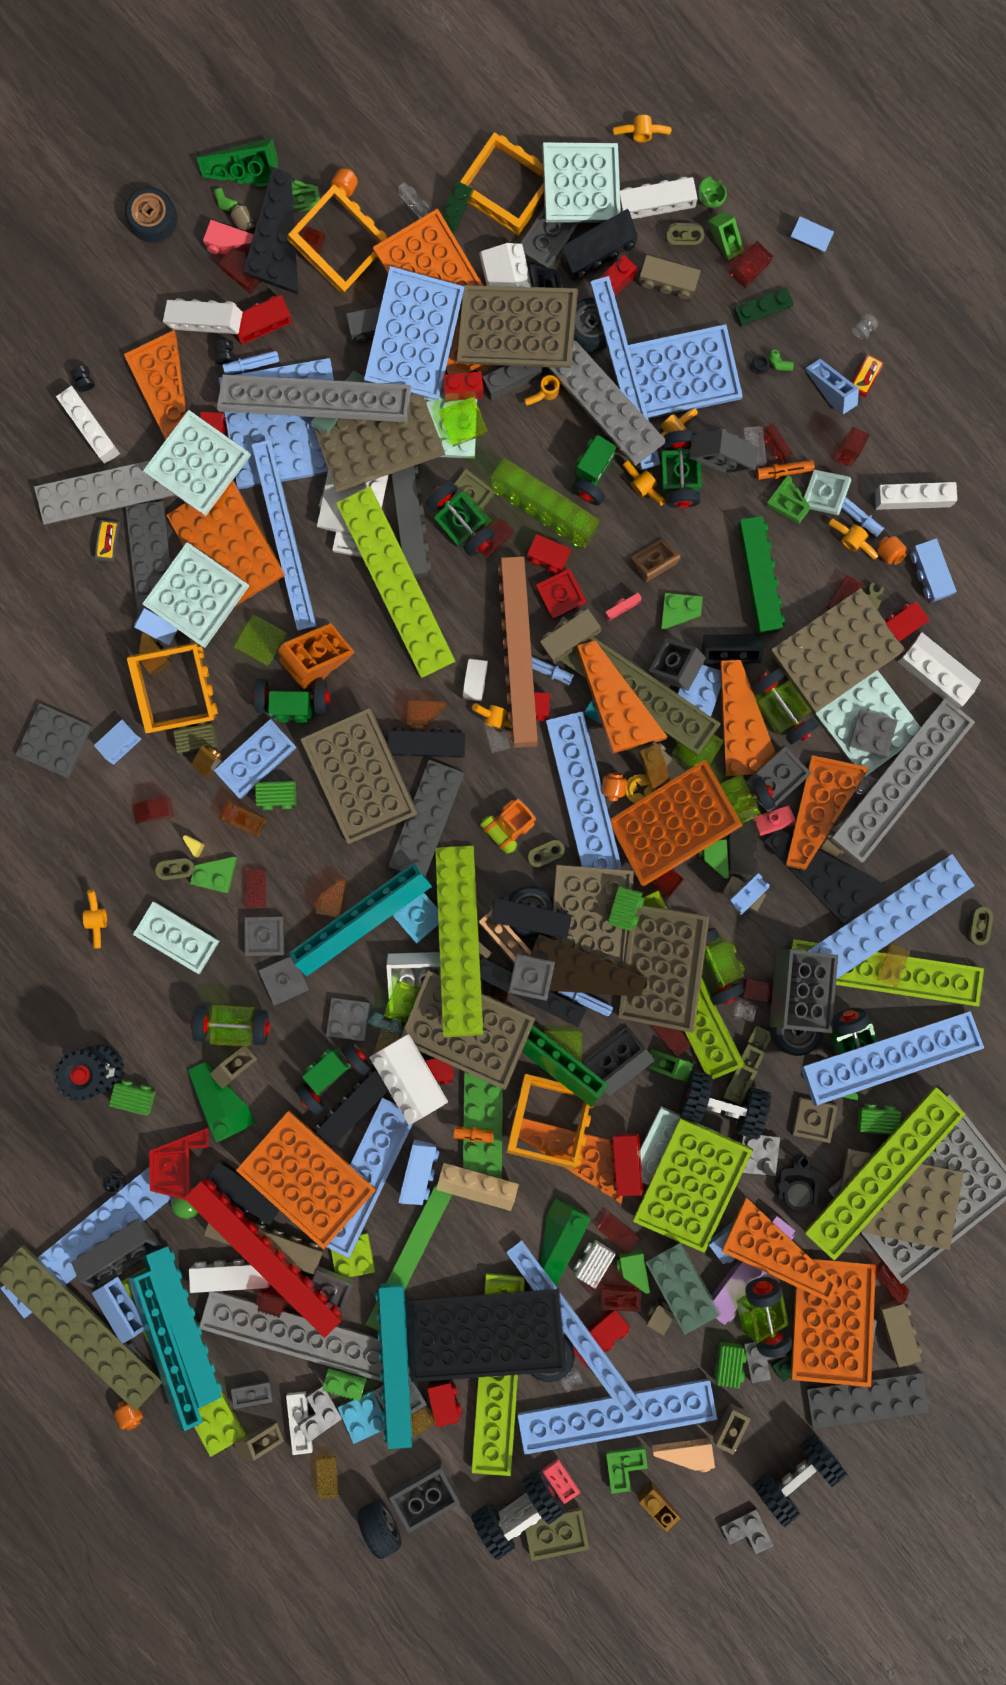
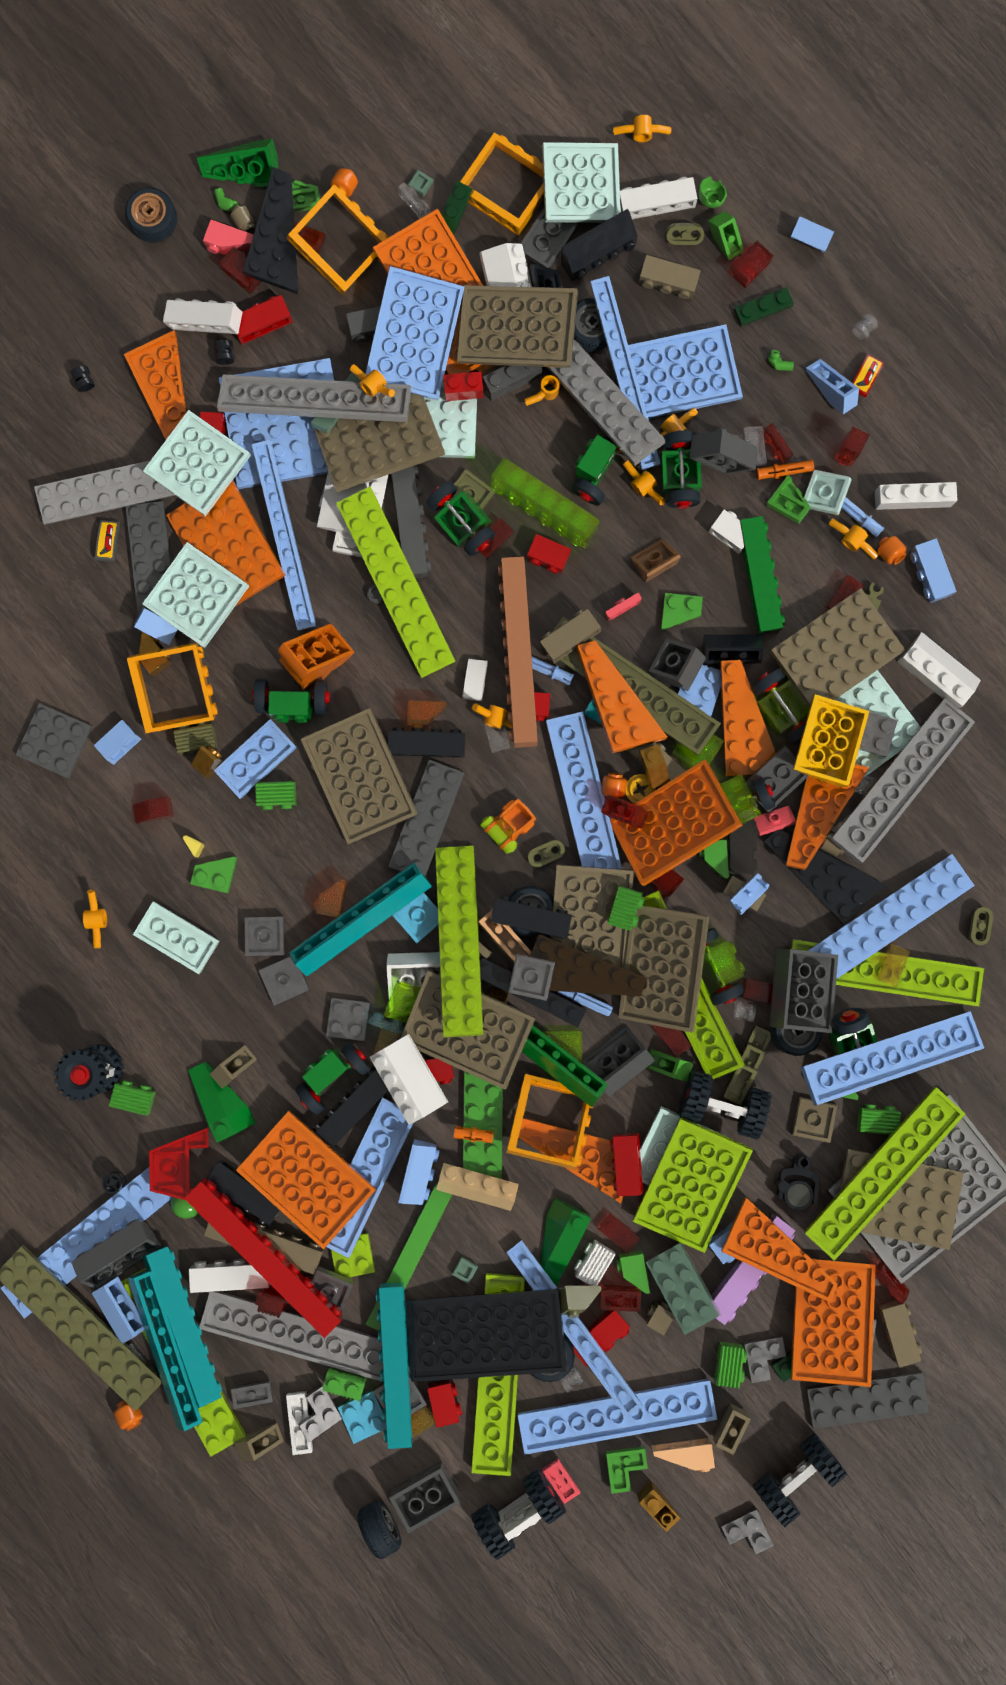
white brick [56,386,120,464] -> none
olive plate [155,858,195,880] -> none
brick [191,1004,271,1047] -> none
clear orange slope [218,801,267,837] -> none
light blue axle [222,351,279,375] -> none
clear neon green plate [234,614,287,666] -> none
clear red plate [246,869,267,908] -> none
clear yellow plate [316,1456,339,1499] -> none
clear neon green plate [438,397,488,447] -> none
olive plate [525,1507,589,1561] -> none
red plate [536,568,587,620] -> none
red brick [599,255,637,296] -> none
brick [736,1277,792,1358] -> none
flat silver plate [740,1135,780,1176] -> none
black plate [751,355,770,374] -> none
red brick [884,602,930,642] -> none
none -> light orange piece [350,364,395,397]
none -> dark grey tile [367,584,384,604]
none -> sand green tile [408,170,434,198]
none -> sand green tile [452,1256,478,1284]
none -> olive slope [560,1286,601,1318]
none -> clear red brick [601,795,648,829]
none -> white slope [709,509,744,554]
none -> yellow slope [793,694,869,787]

